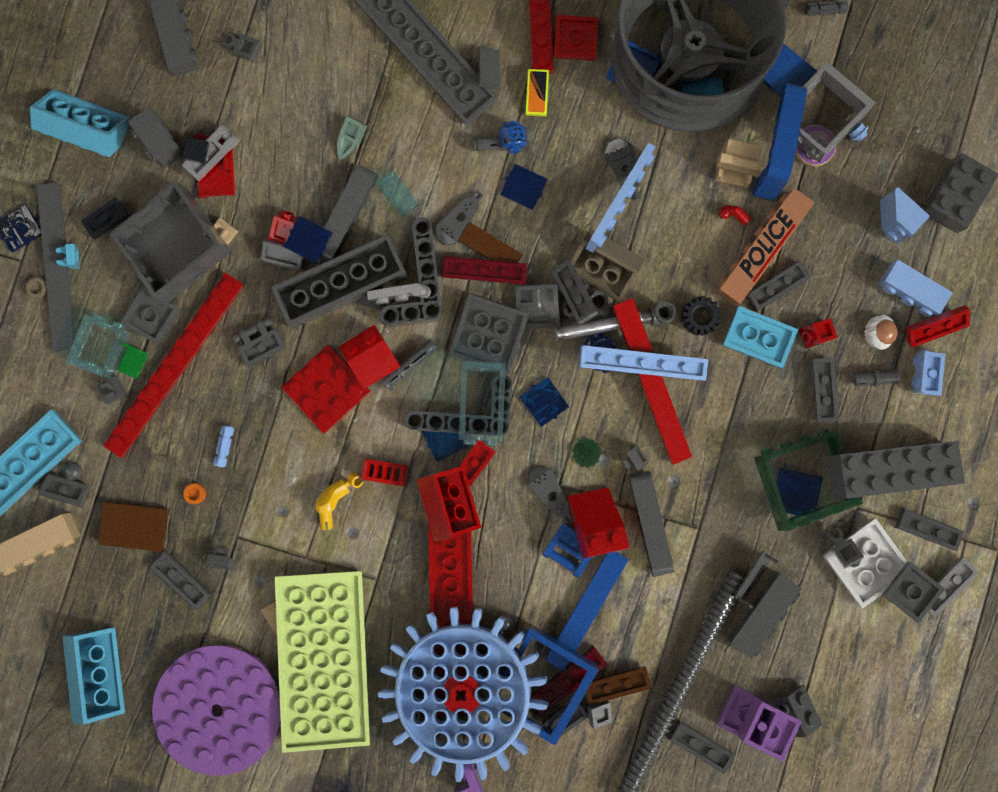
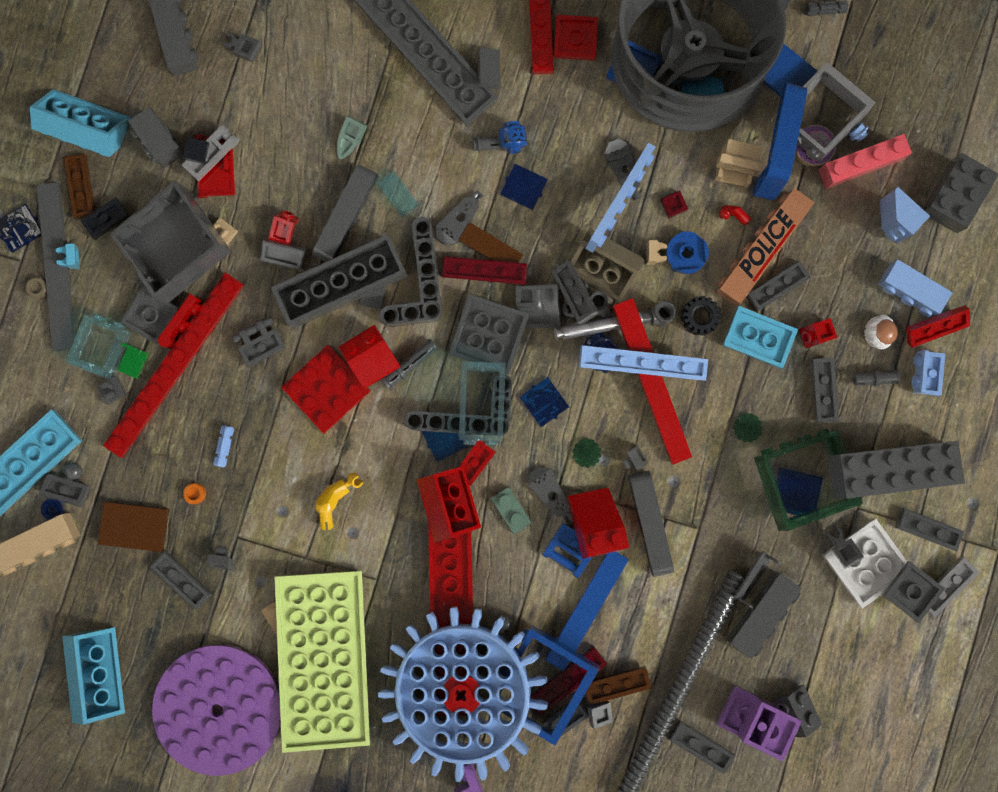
clear blue piece [284,216,333,264] -> none
red slope [361,458,408,487] -> none
light grey plate [367,283,431,305] -> none
slope [526,69,549,117] -> none
none -> clear blue plate [41,499,63,520]
none -> reddish brown tile [63,153,95,220]
none -> red plate [158,293,203,349]
none -> sand green plate [491,487,532,534]
none -> tan tile [646,240,667,265]
none -> dark red tile [660,190,688,219]
none -> blue plate [665,231,709,275]
none -> clear green piece [733,414,763,442]
none -> coral brick [818,134,912,189]

